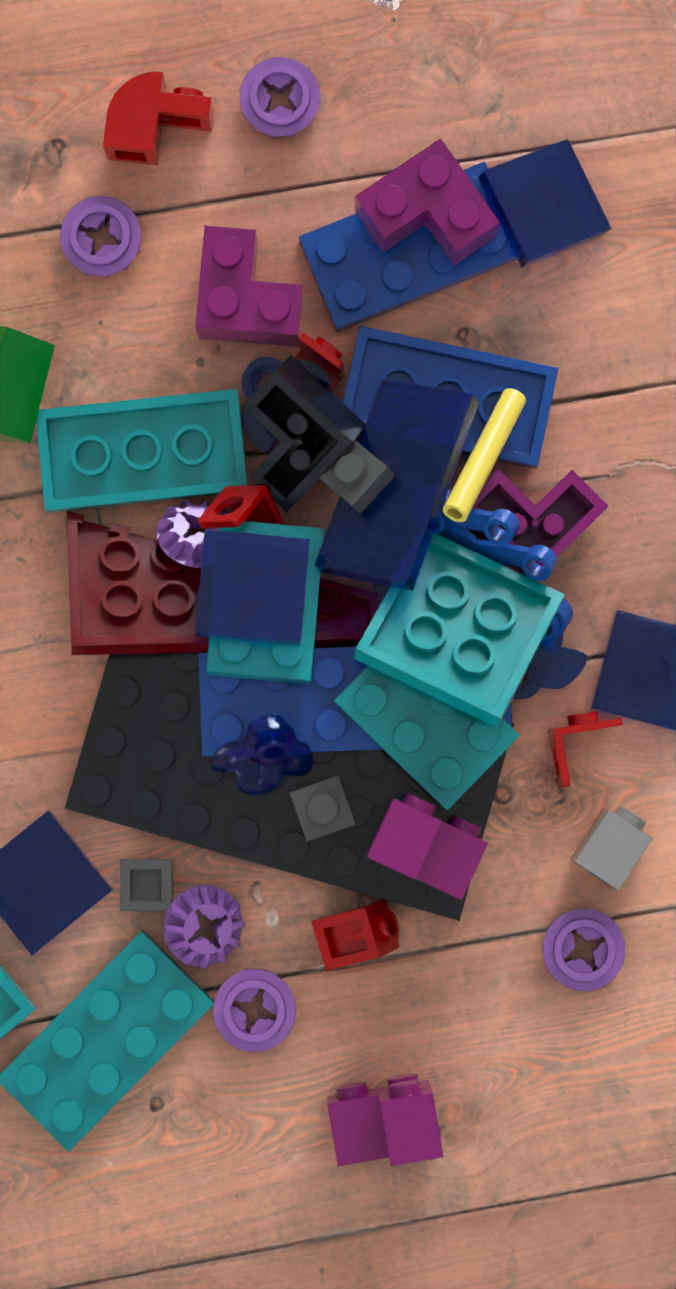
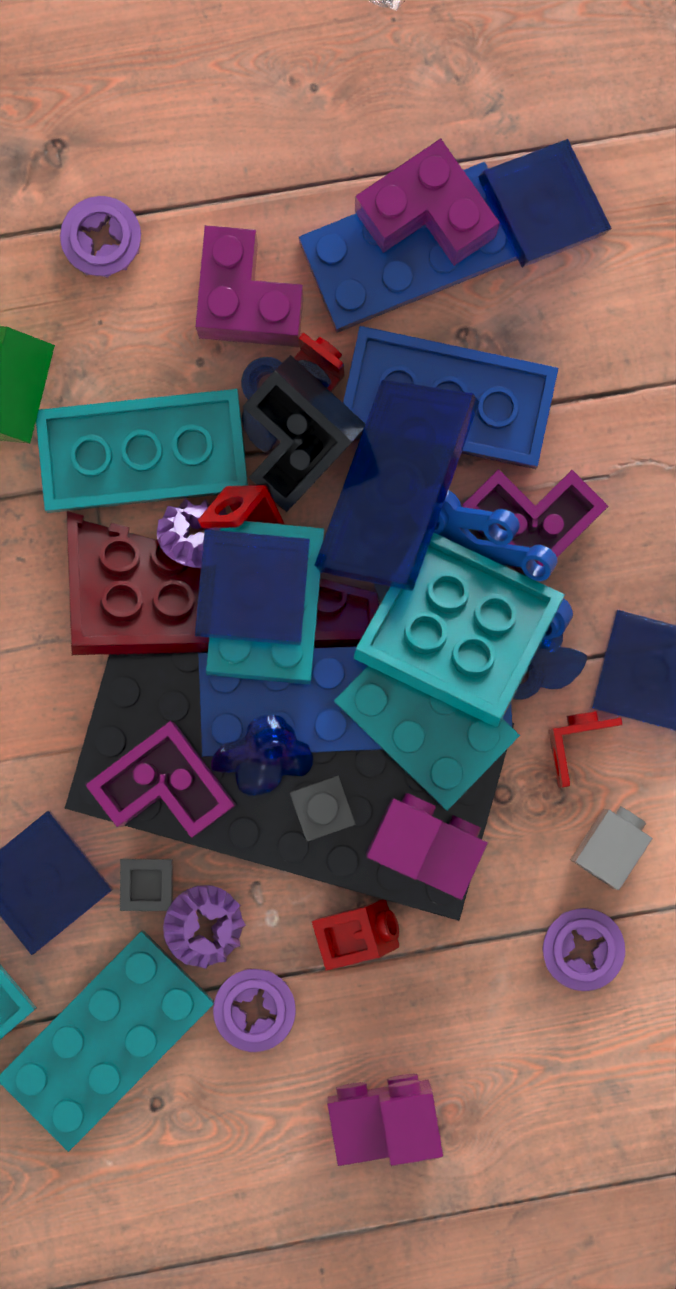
red brick [103,72,214,165] -> none
medium lavender gear [240,57,320,139] -> none
dark grey plate [319,440,395,514] -> none
light yellow piece [442,388,526,522] -> none
none -> magenta brick [86,721,236,838]

